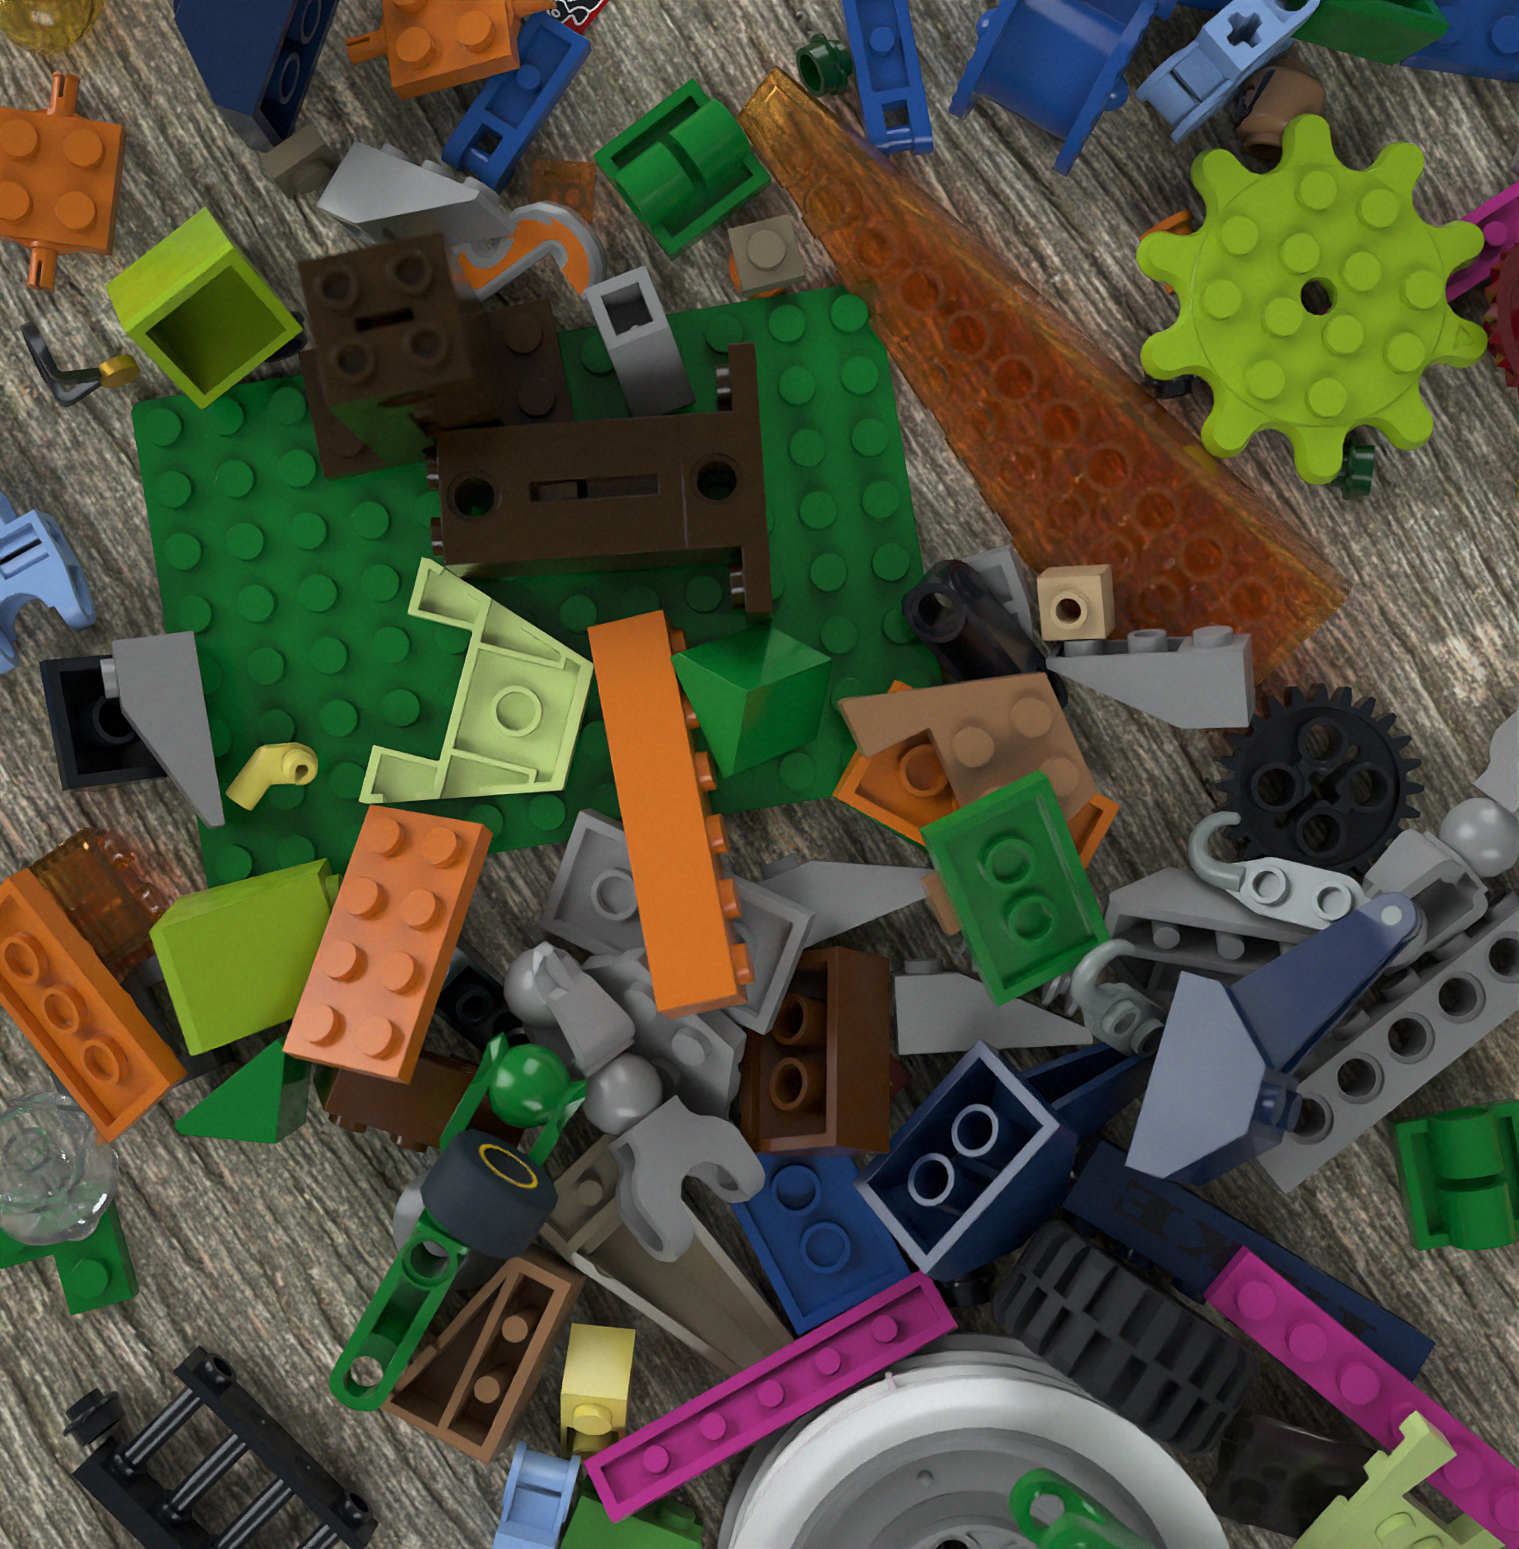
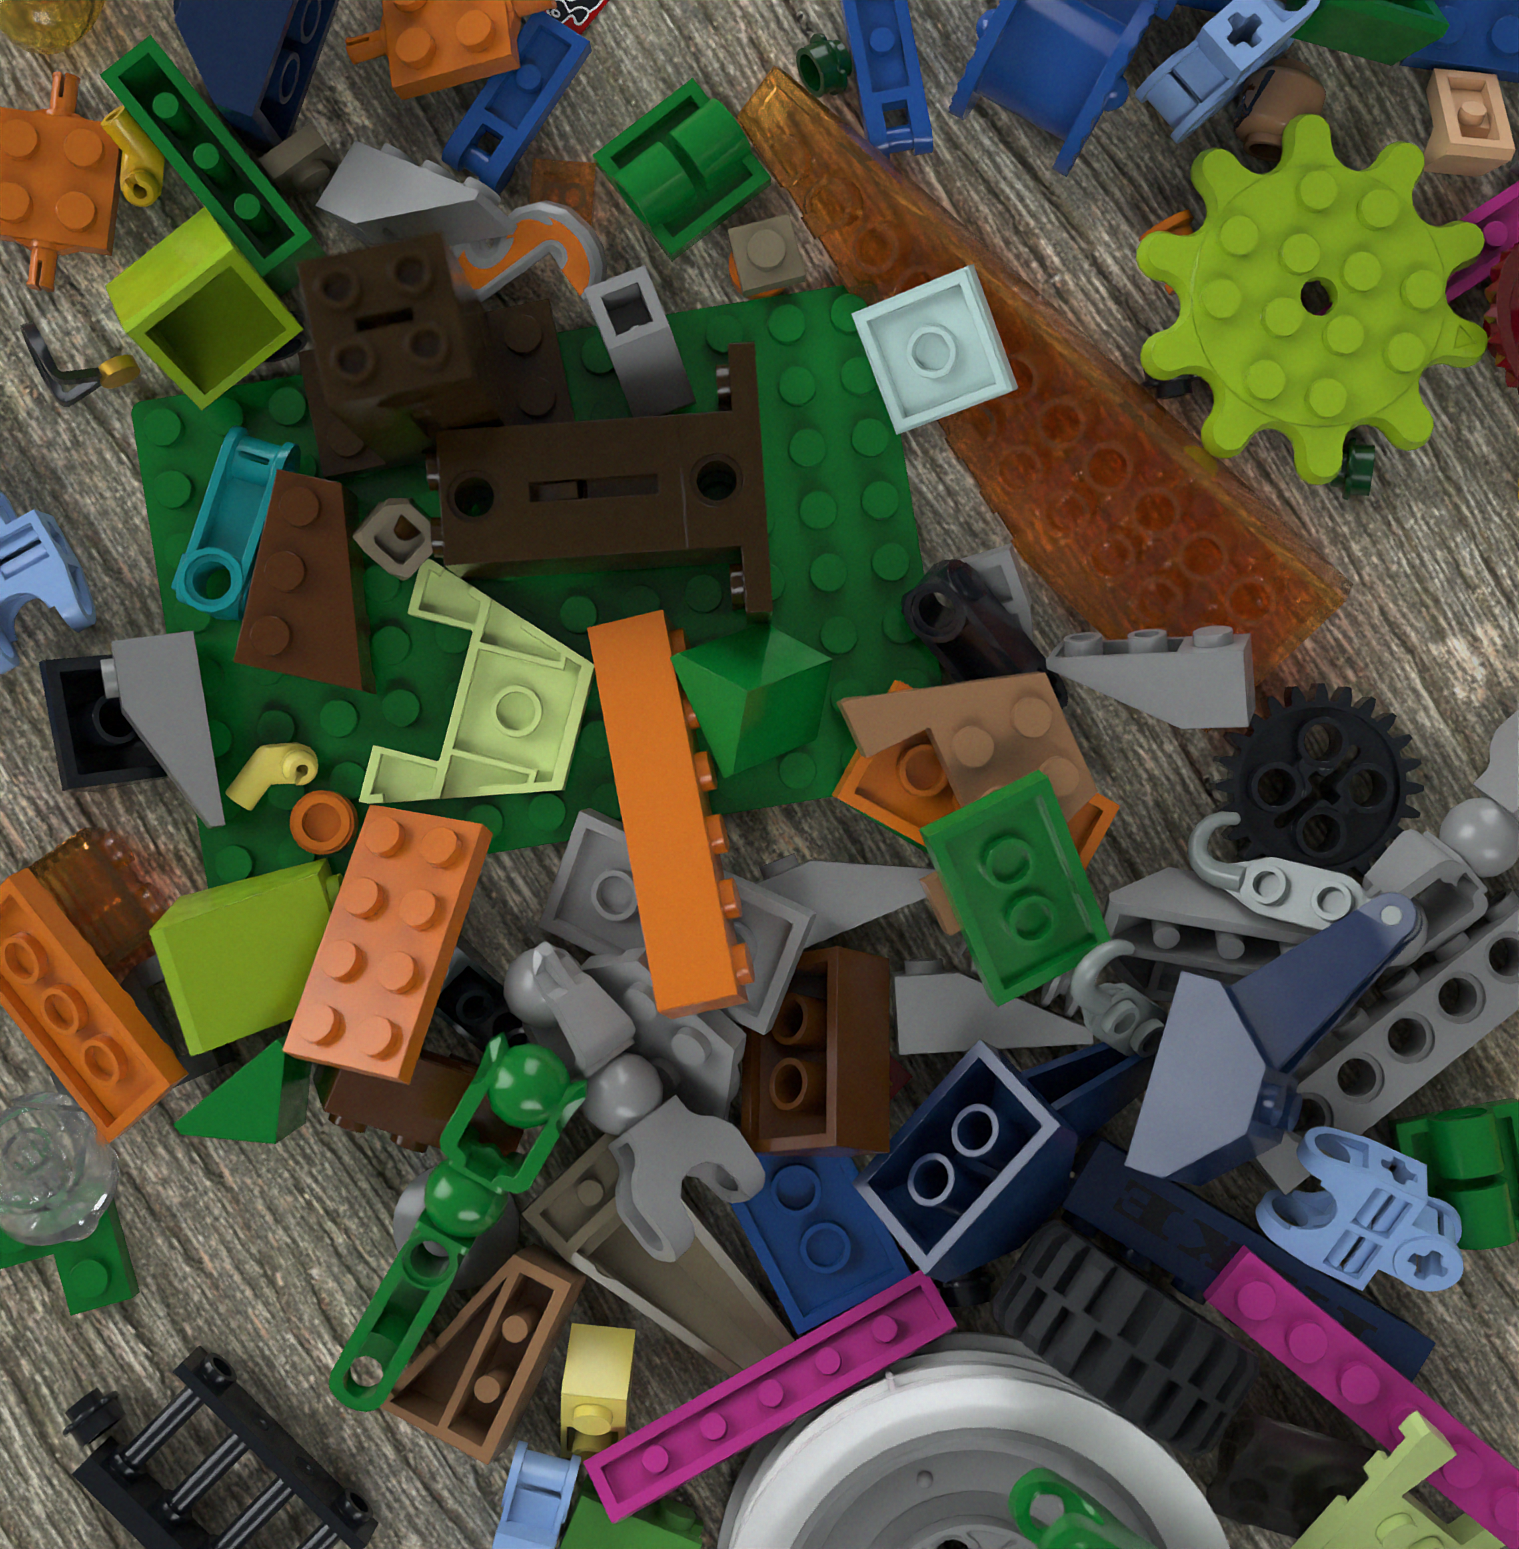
black wheel [420,1130,558,1259] -> none
tan plate [1037,564,1116,641] -> none
none -> green brick [100,35,328,297]
none -> yellow arm [100,105,165,207]
none -> teal piece [171,425,301,621]
none -> reddish brown wedge [233,469,377,695]
none -> orange tile [290,790,358,855]
none -> dark tan rock [352,497,433,581]
none -> light aqua tile [852,264,1018,435]
none -> light blue piece [1255,1127,1463,1292]
none -> light nougat slope [1423,68,1516,177]

